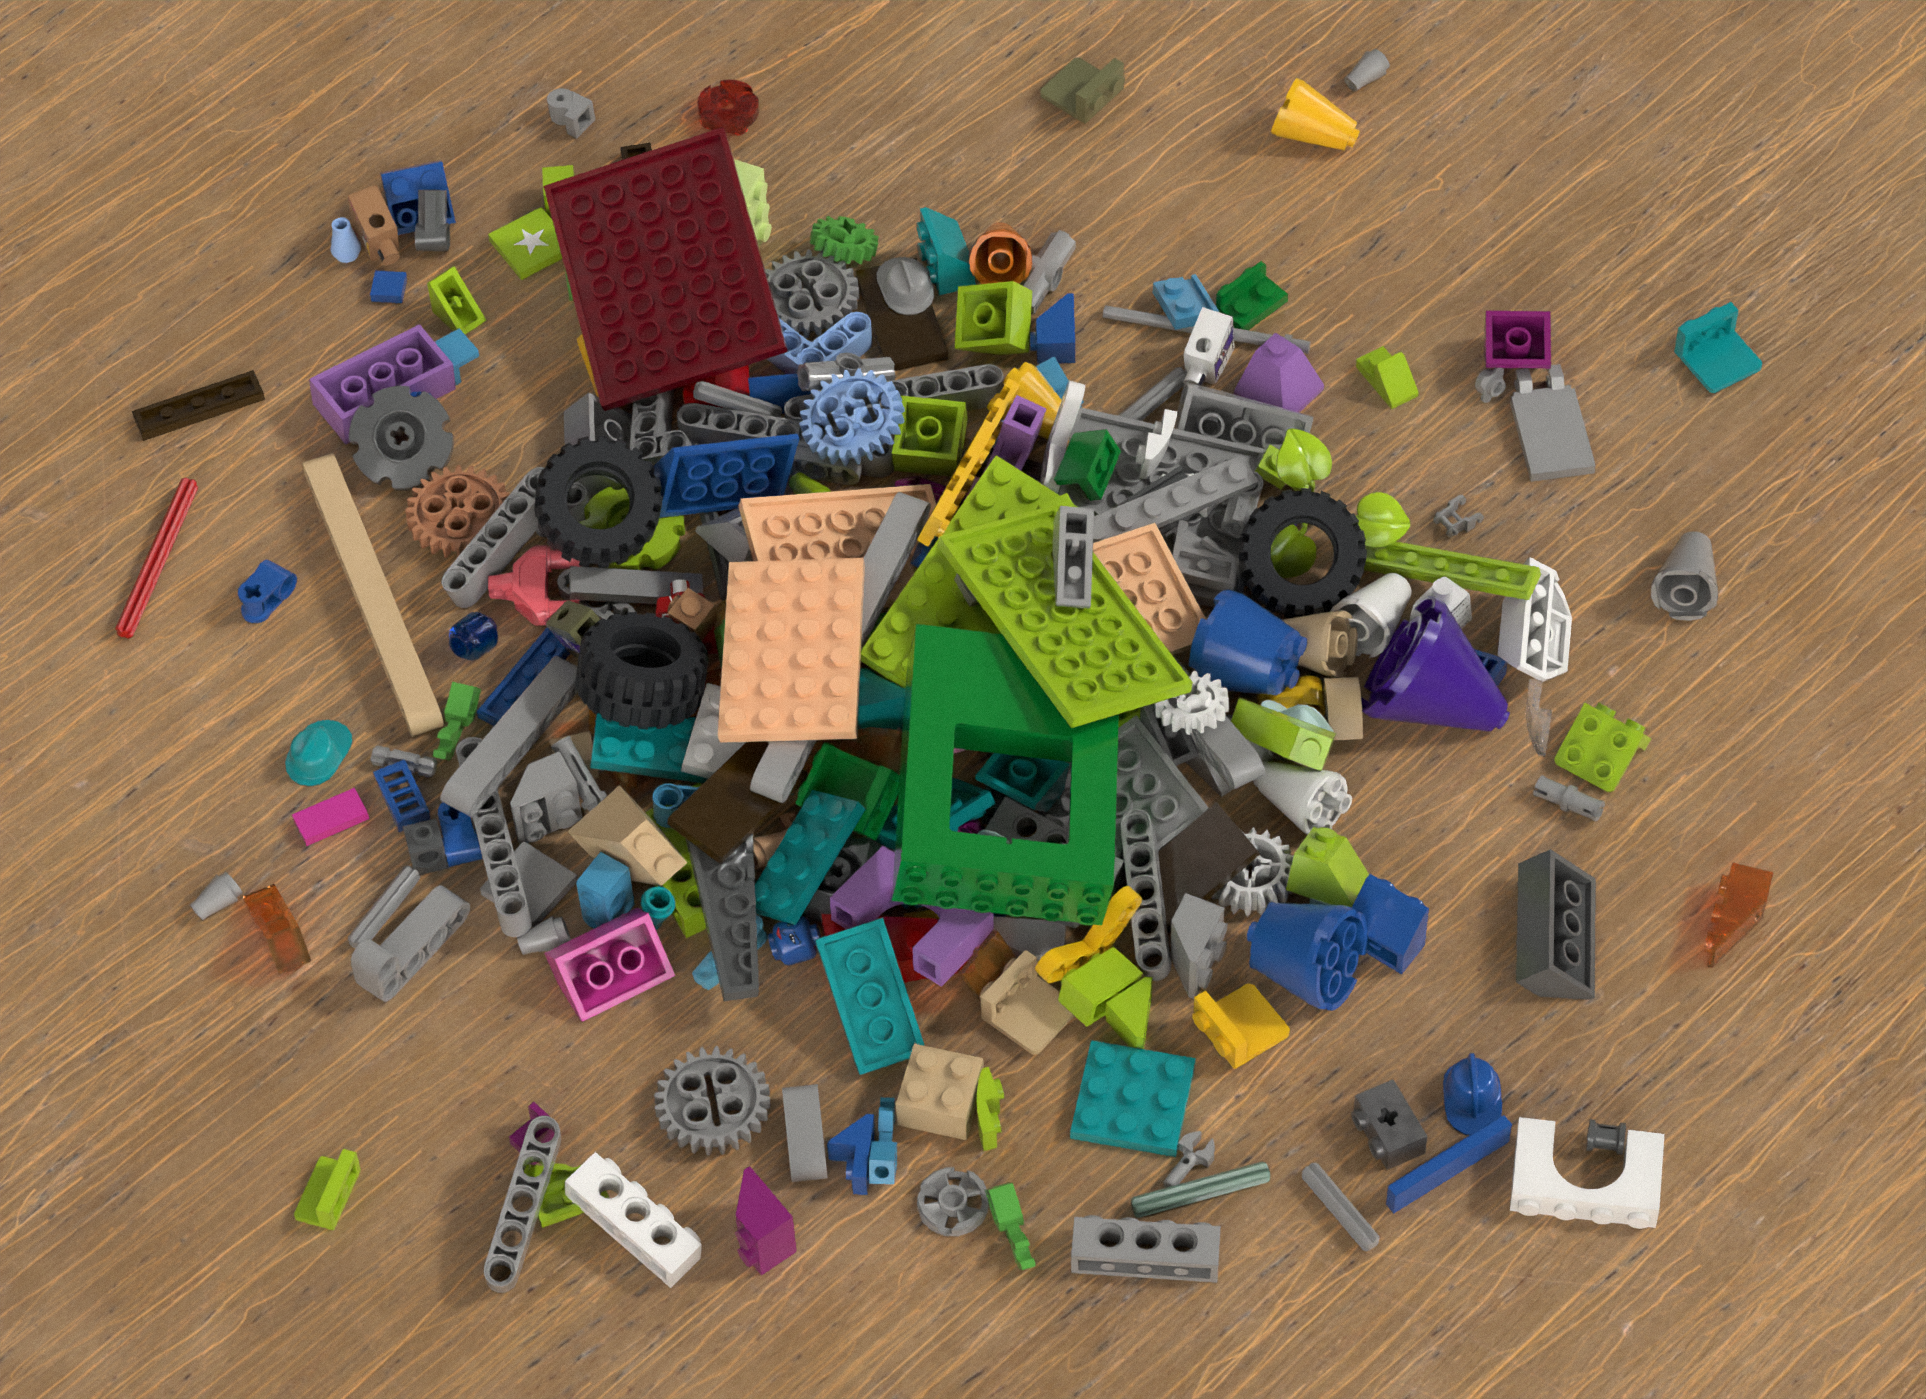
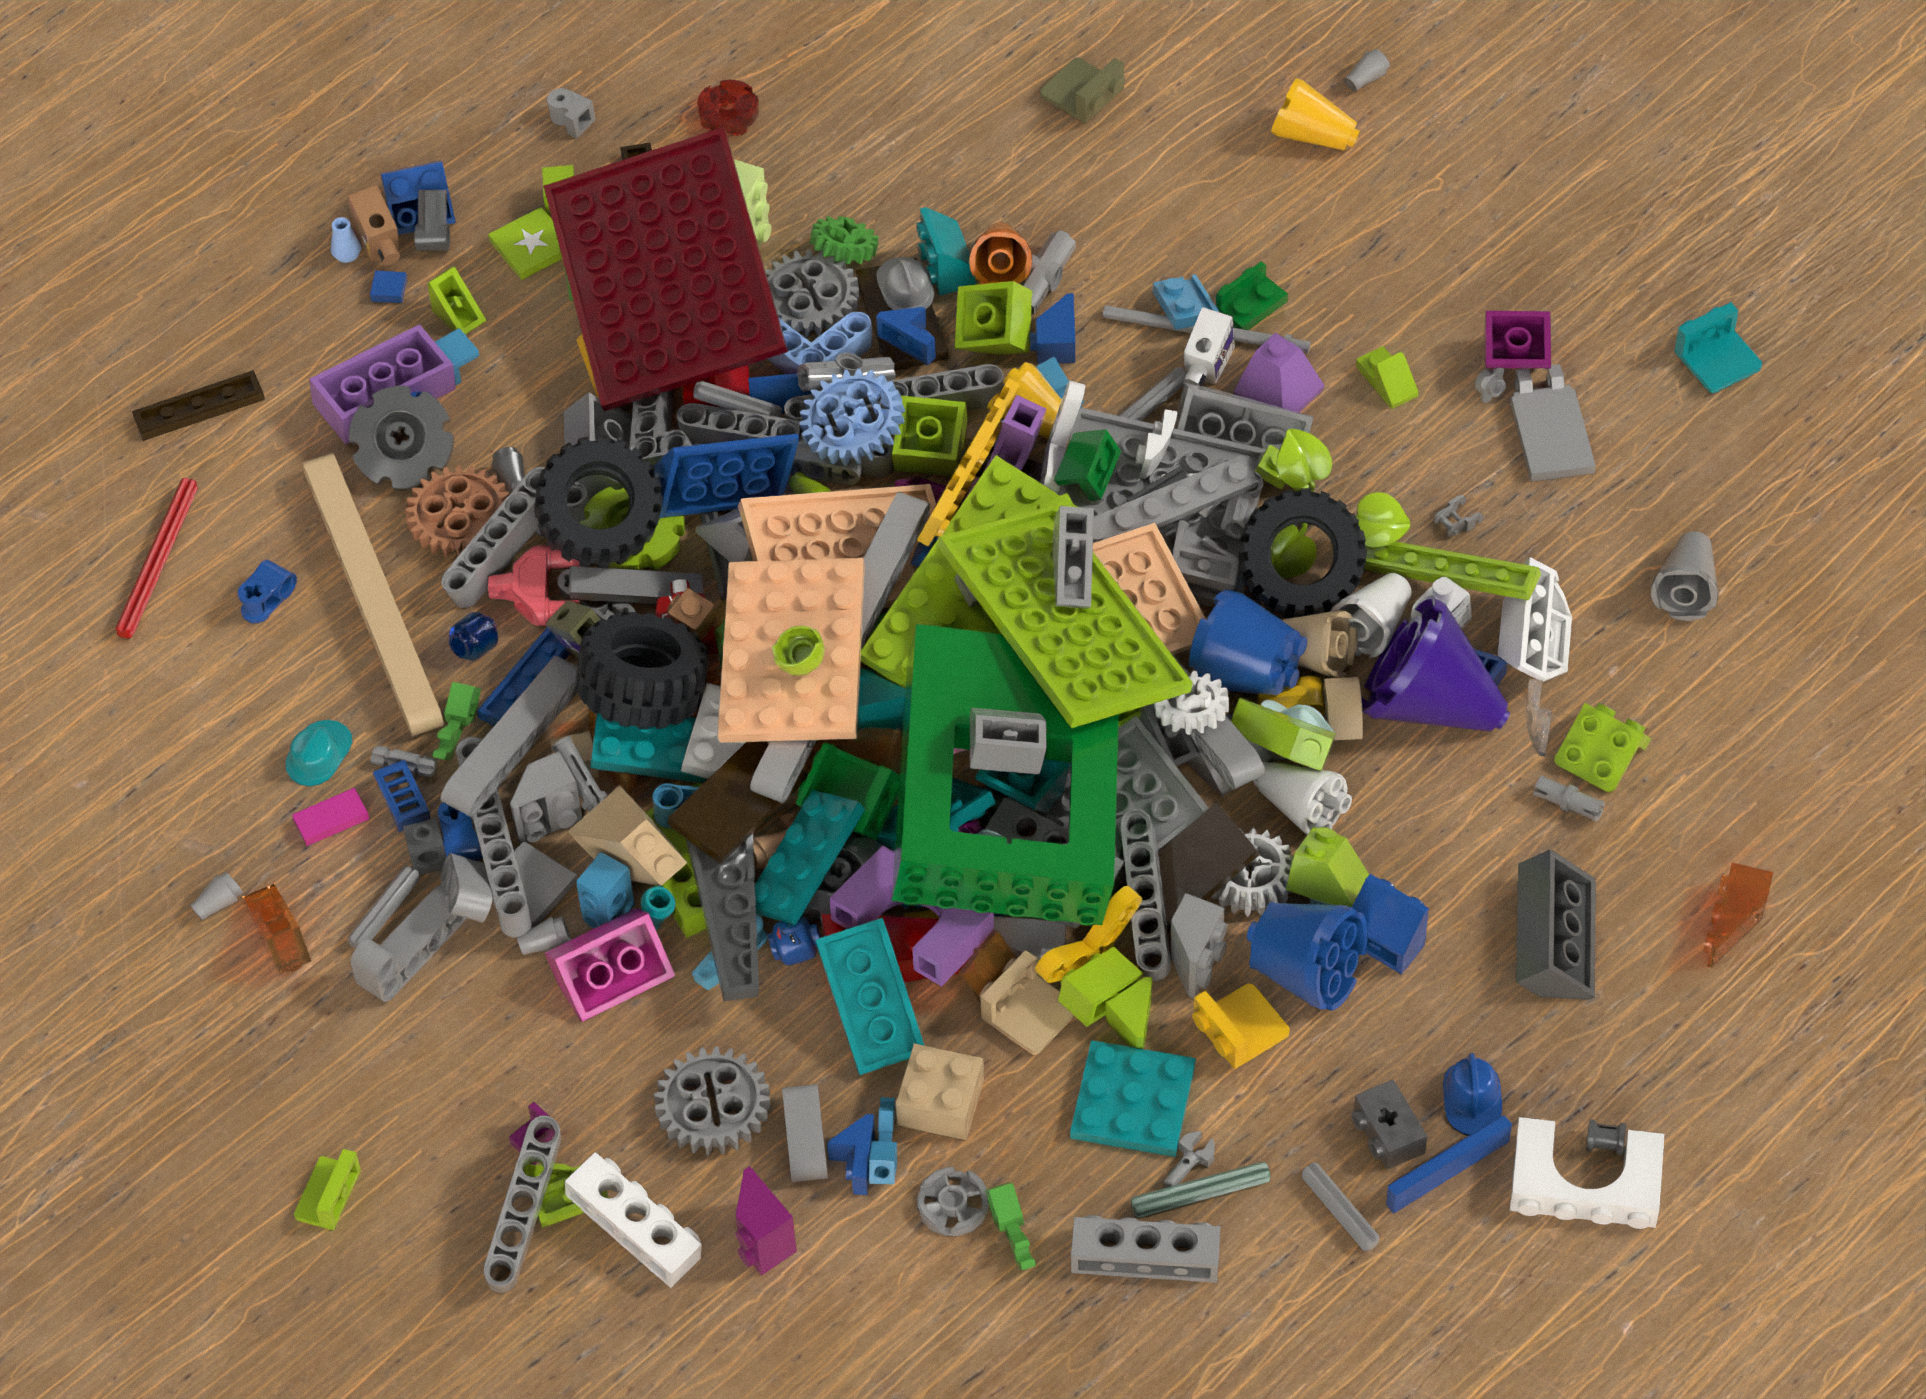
lime slope [977,1067,1004,1152] -> none
none -> light grey beam [440,853,492,923]
none -> flat silver cone [491,447,525,494]
none -> lime hair [772,626,825,676]
none -> blue slope [876,307,936,366]
none -> light grey slope [970,708,1046,774]

